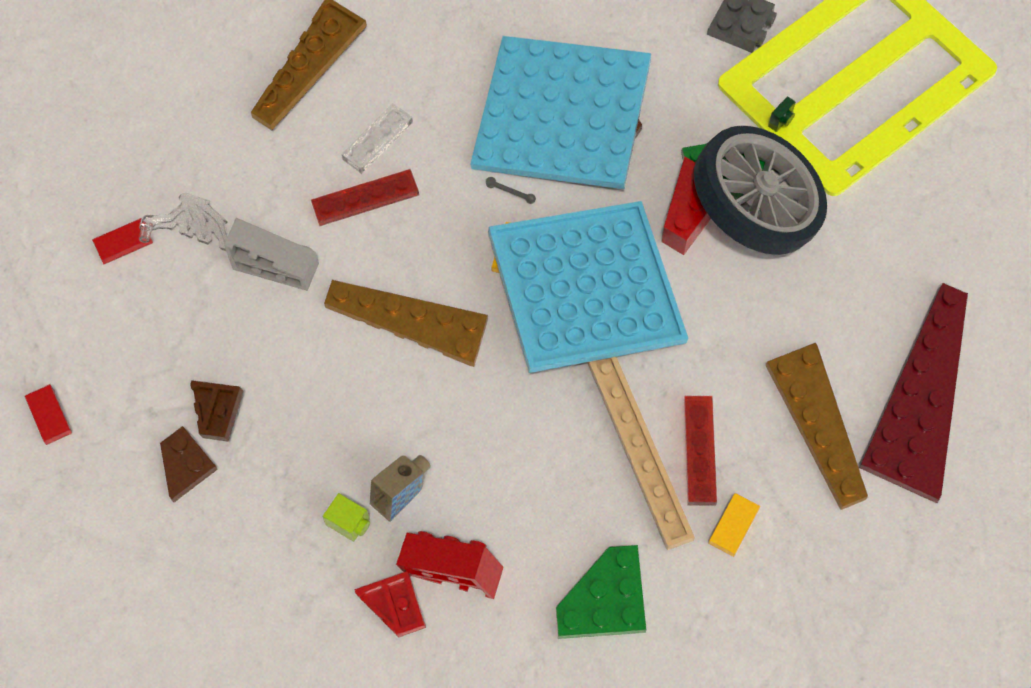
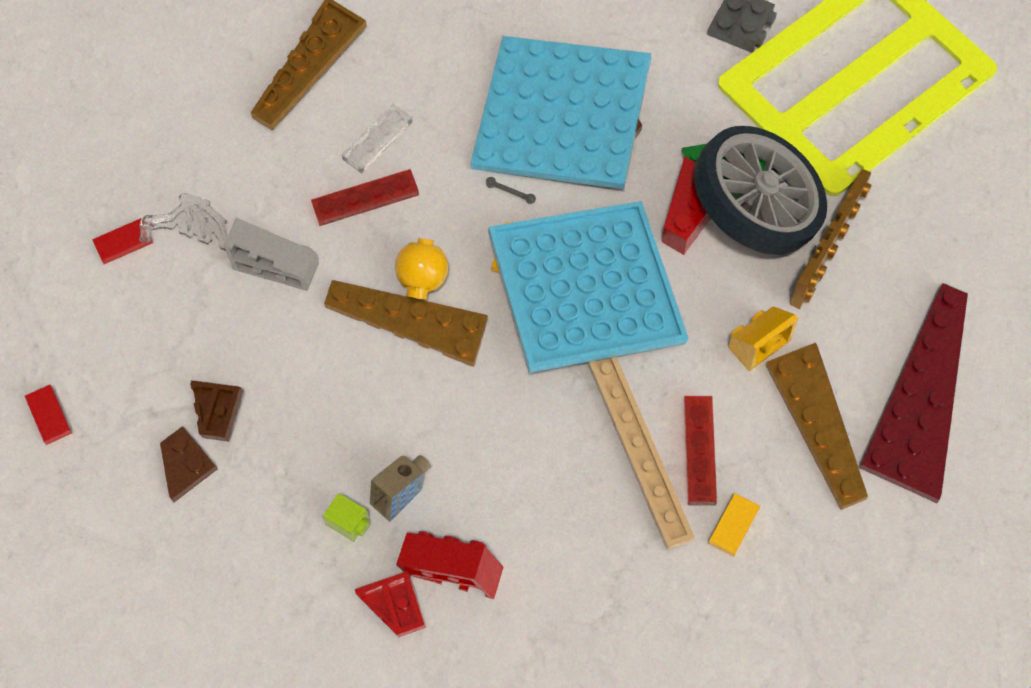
green plate [556,545,647,639] -> none
dark green plate [768,96,796,132] -> none
none -> yellow brick [395,238,449,300]
none -> yellow slope [728,306,799,372]
none -> pearl gold wing [790,169,872,309]

